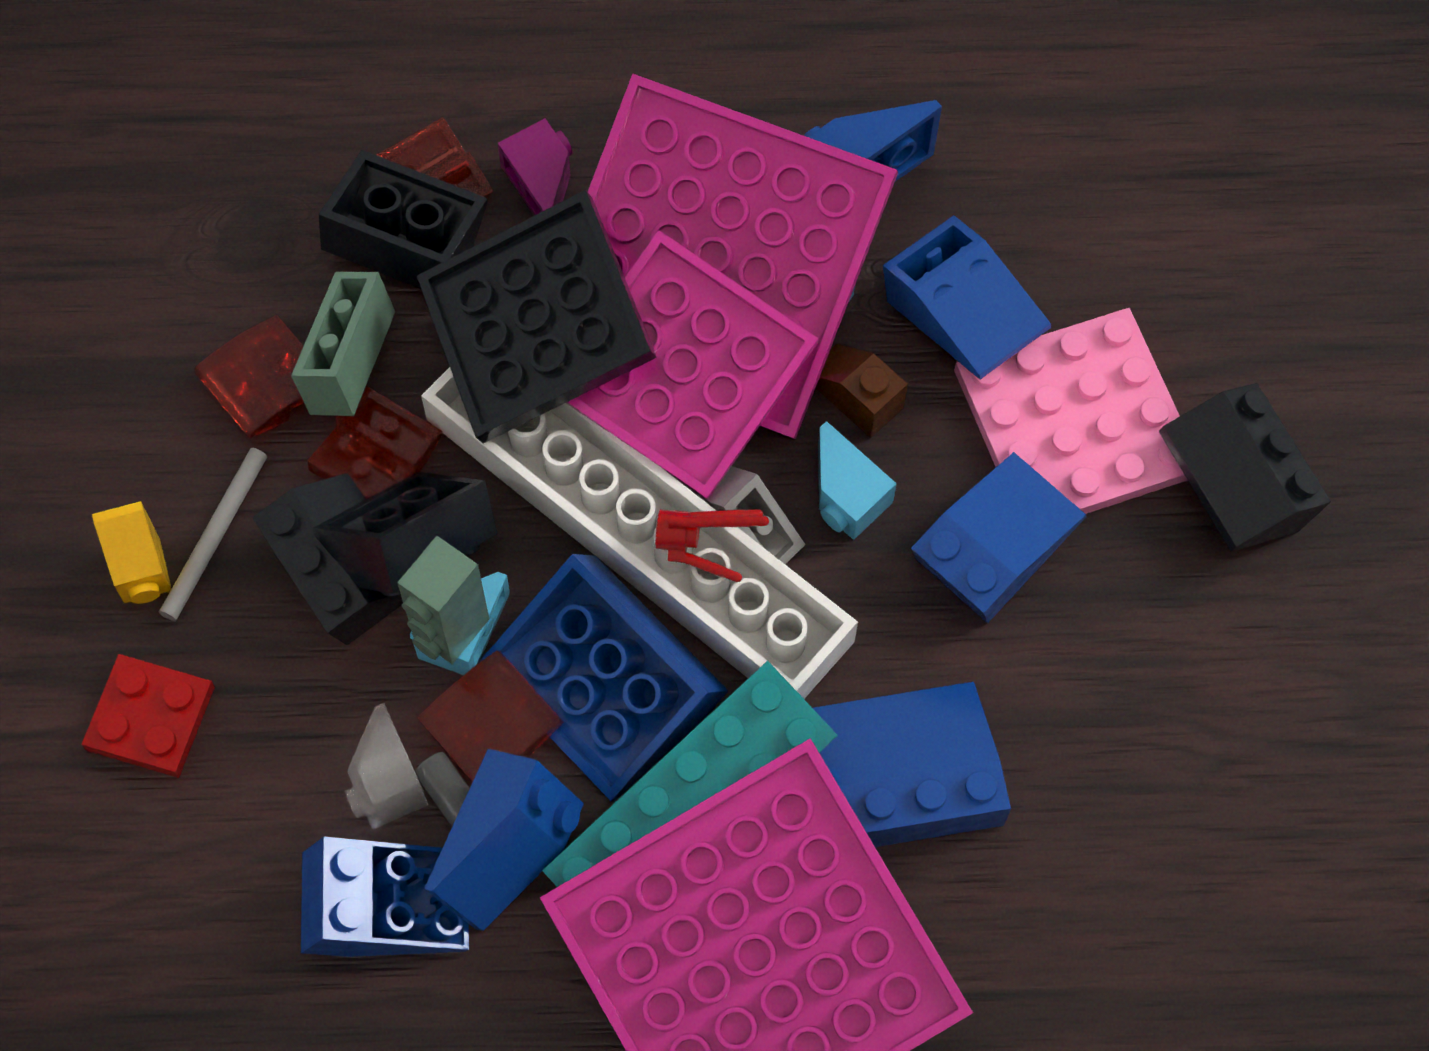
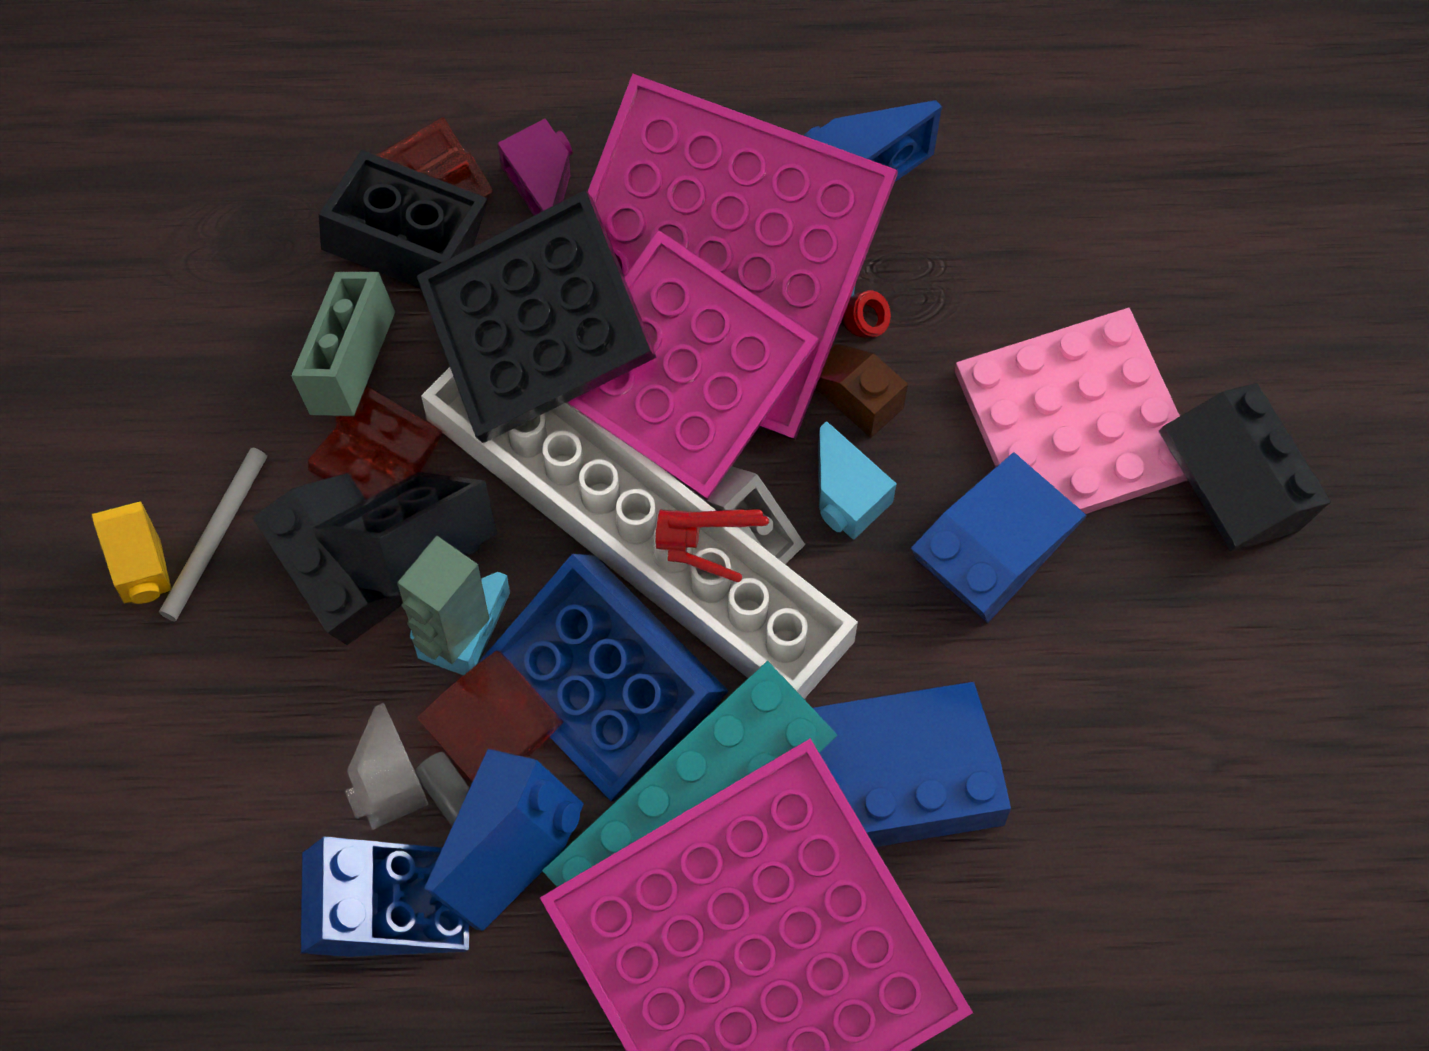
red plate [81,654,215,778] -> none
clear red slope [194,315,304,439] -> none
blue slope [883,215,1051,380] -> none
none -> red piece [842,290,891,338]

